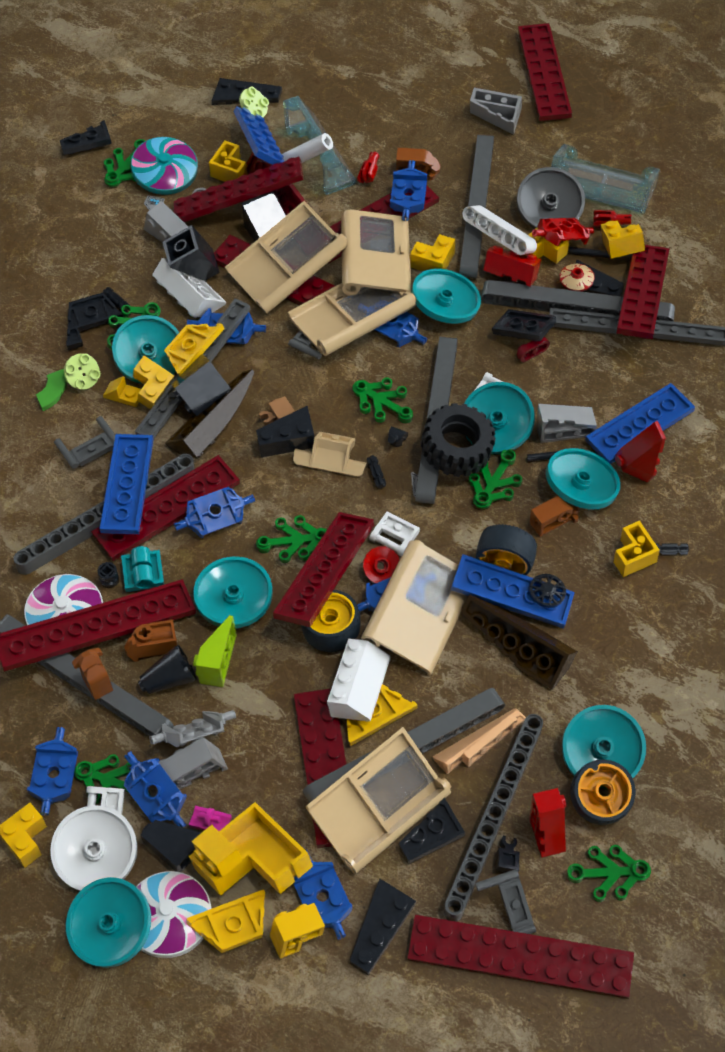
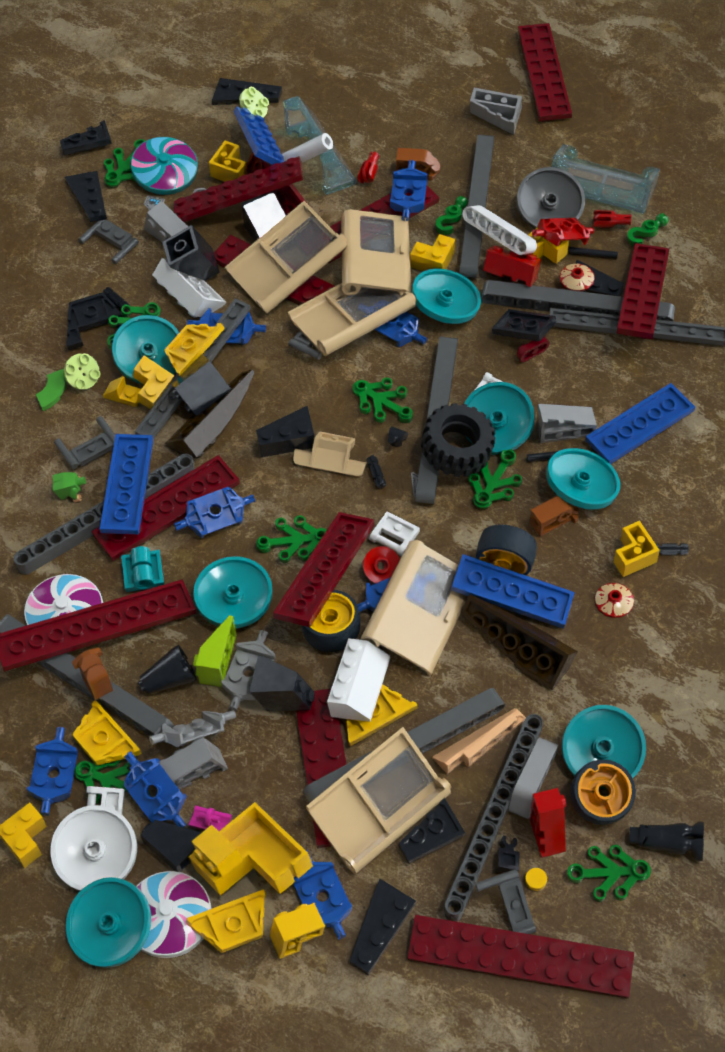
black wheel [97,562,119,588] -> none
dark orange piece [124,620,177,662] -> none
medium nougat brick [259,396,295,426] -> none
black wheel [529,574,566,608] -> none
yellow brick [601,221,645,259] -> none
red wedge [615,421,666,482] -> none
none -> bright green piece [53,472,86,503]
none -> black wing [64,171,107,222]
none -> yellow wing [73,700,141,765]
none -> dark grey plate [78,219,139,264]
none -> light grey plate [221,630,276,711]
none -> black slope [249,656,315,711]
none -> green piece [435,196,468,235]
none -> light grey beam [508,737,559,819]
none -> yellow tile [525,868,547,891]
none -> tan dish [595,583,634,618]
none -> green piece [627,213,669,246]
none -> black piece [629,821,704,861]

